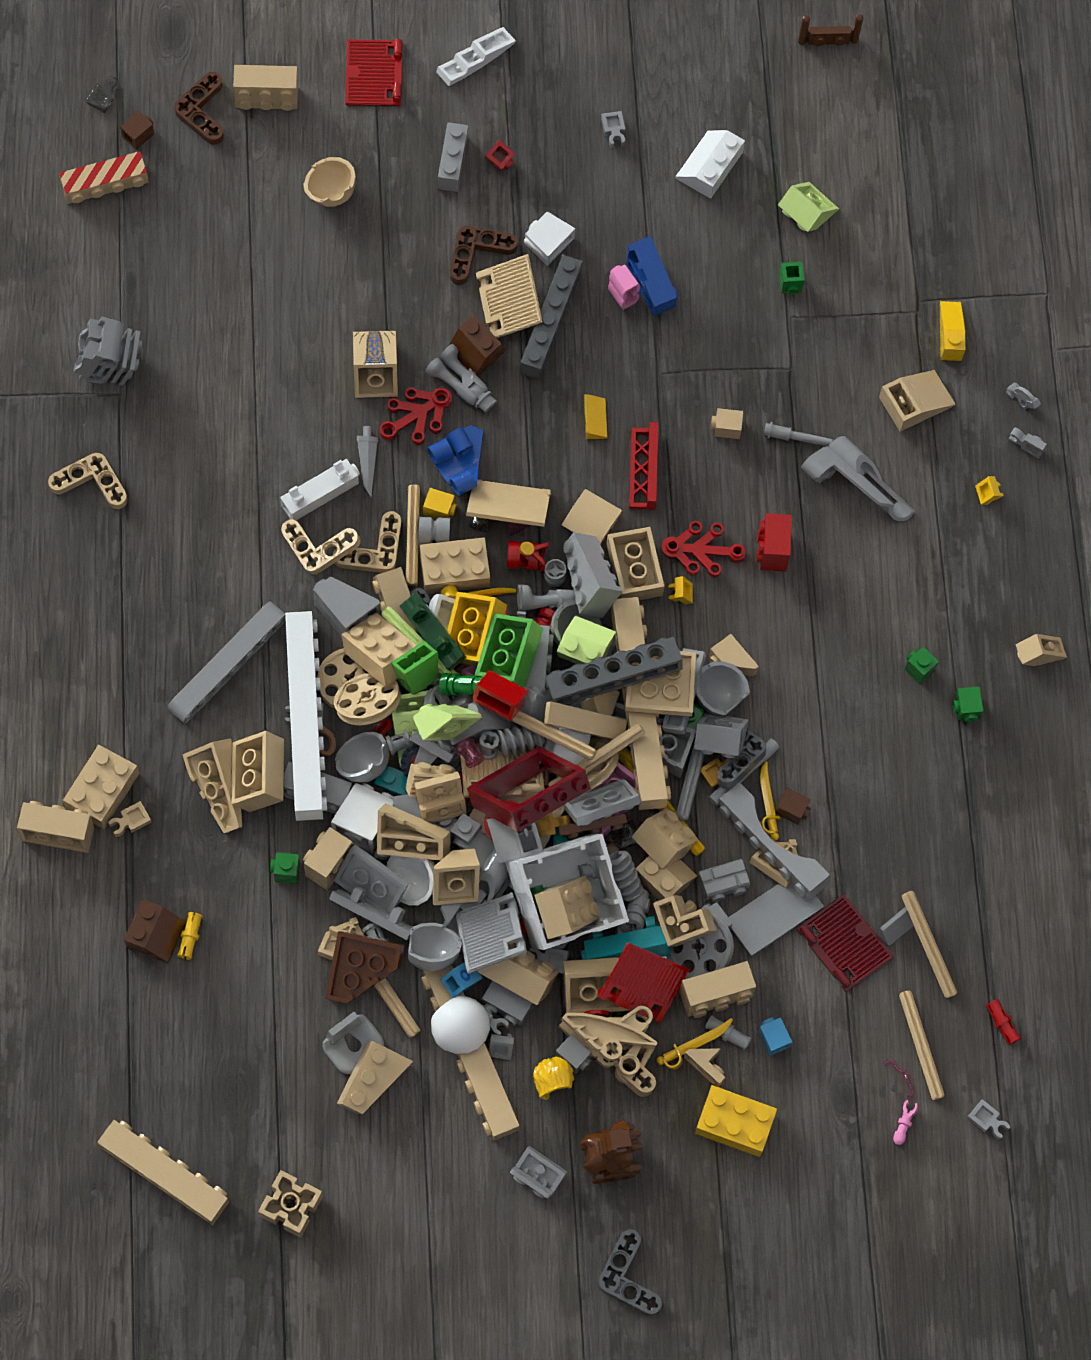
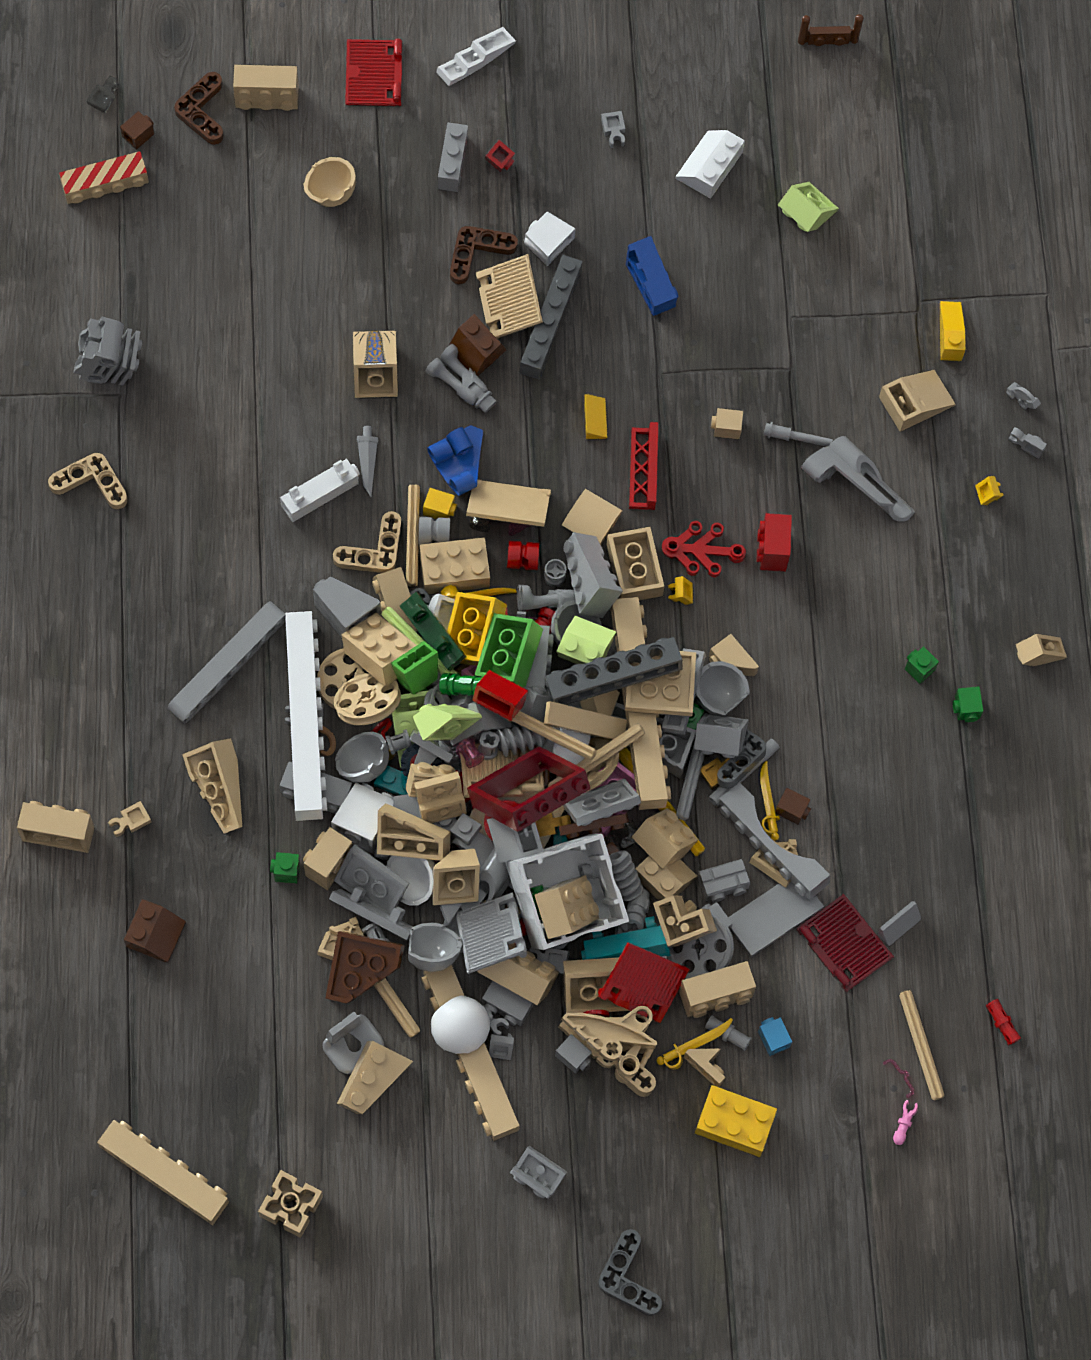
tan brick [63,744,139,829] -> none
yellow pin [177,912,203,960] -> none
tan brick [231,731,284,812] -> none
tan beam [281,519,361,575] -> none
red plant [380,387,452,445] -> none
dark azure brick [440,962,482,998] -> none
piece [519,542,549,572] -> none
yellow hair [533,1057,574,1100] -> none
reddish brown animal [580,1120,643,1184] -> none
bright pink brick [608,264,640,310] -> none
green brick [779,261,805,295] -> none
tan axle [902,891,957,998] -> none
light grey plate [967,1099,1010,1140] -> none

